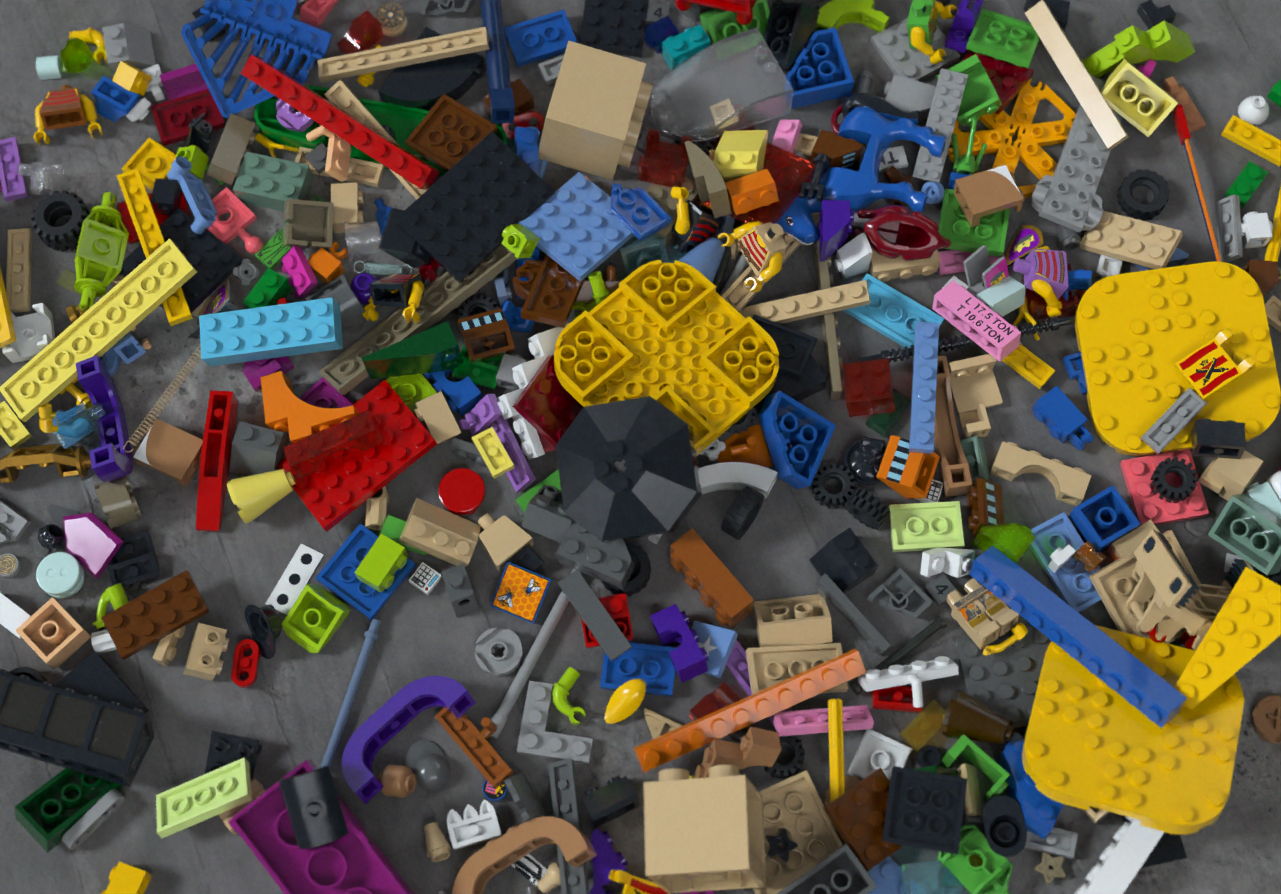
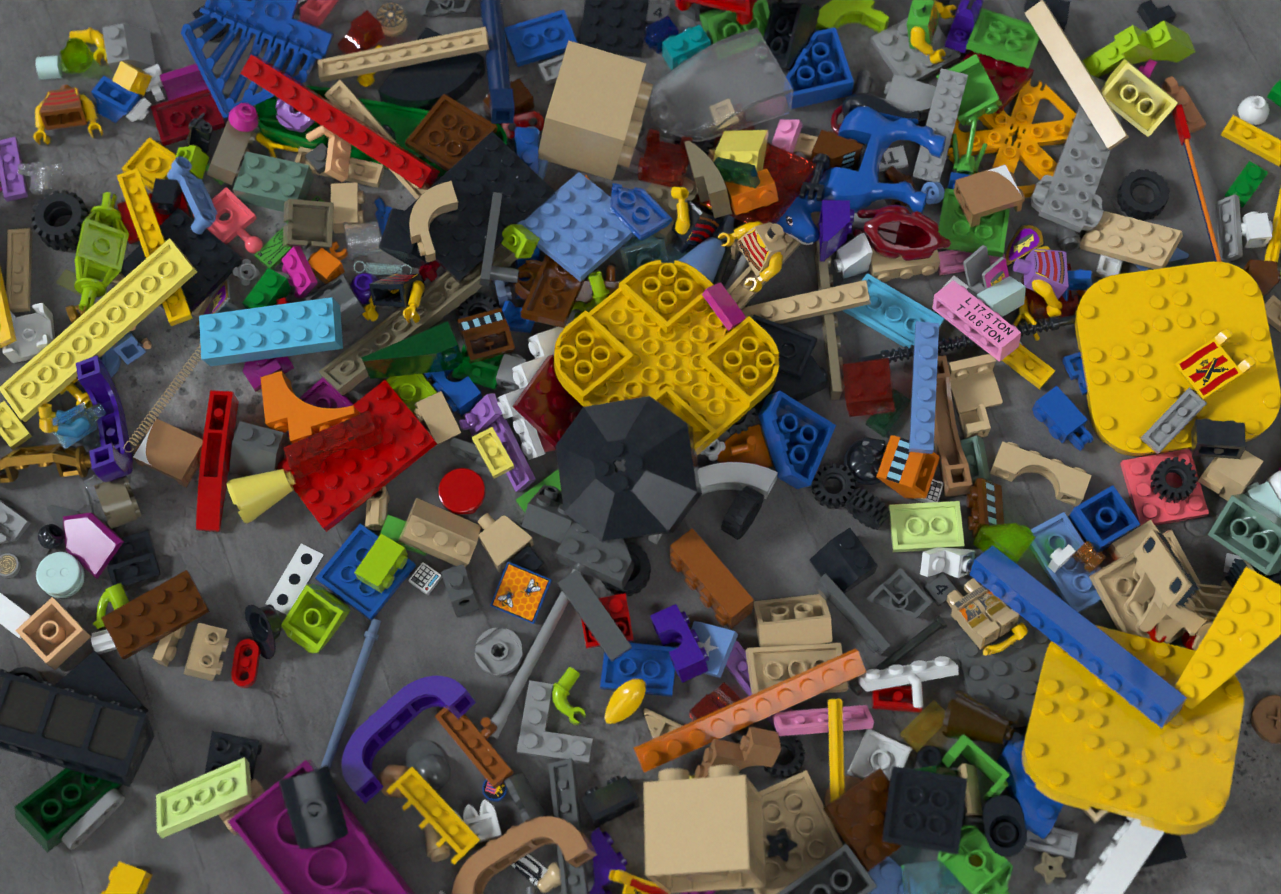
none -> dark pink cone [228,103,259,132]
none -> yellow hinge [386,767,480,864]
none -> tan arch [409,181,458,262]
none -> dark grey piece [480,192,519,286]
none -> dark pink slope [702,282,746,331]
none -> clear green plate [713,157,760,188]

